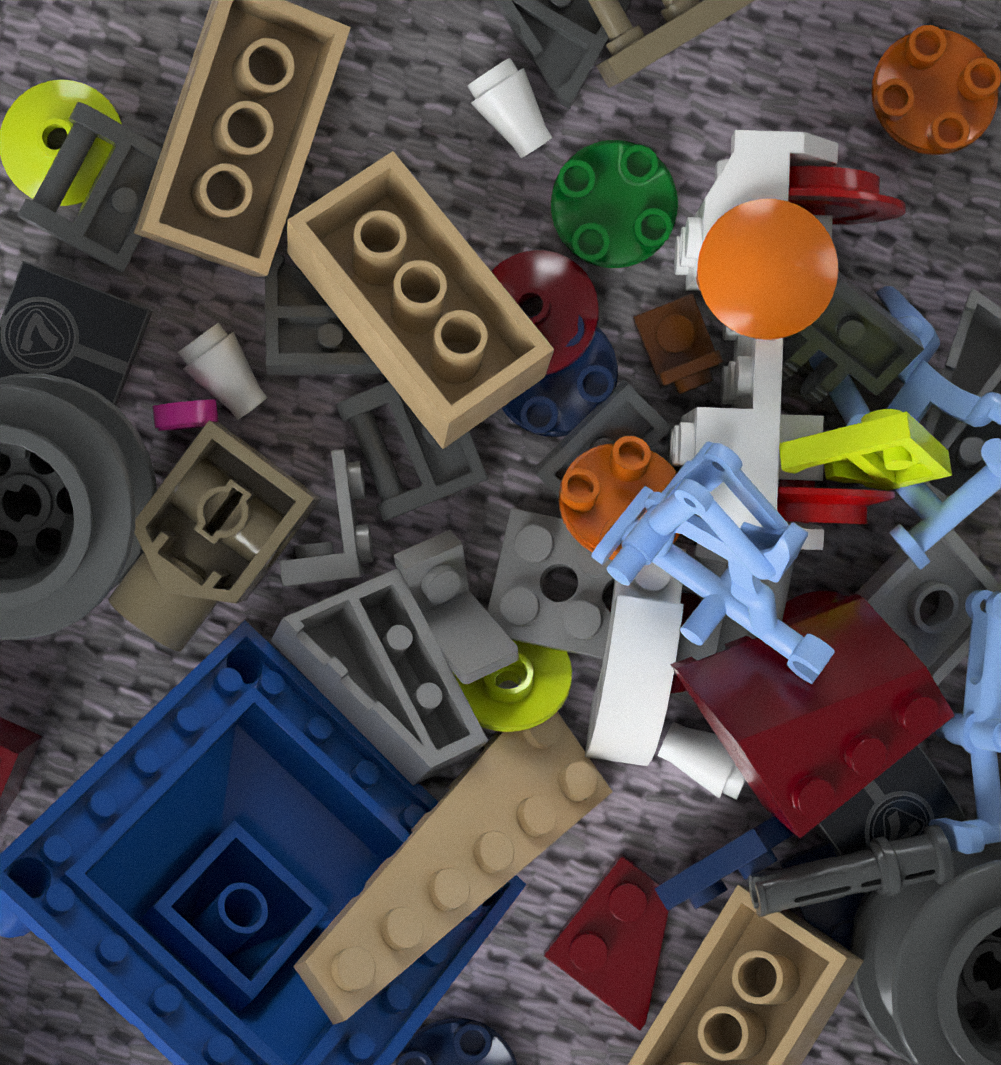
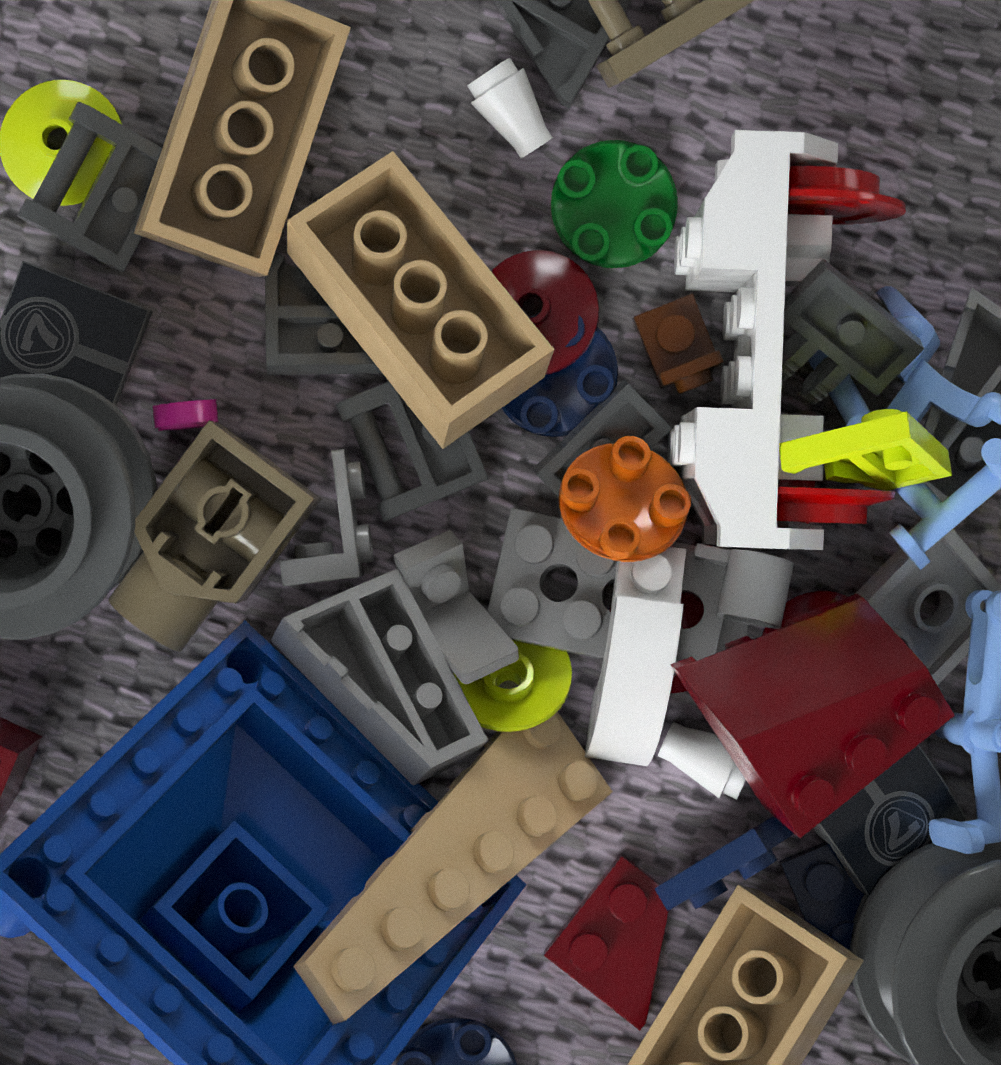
white cone [178,322,268,420] -> none
light blue piece [591,441,835,684] -> none
orange dish [696,199,838,341] -> none
dark grey pin [748,825,954,917] -> none
orange dish [871,25,1001,155] -> none

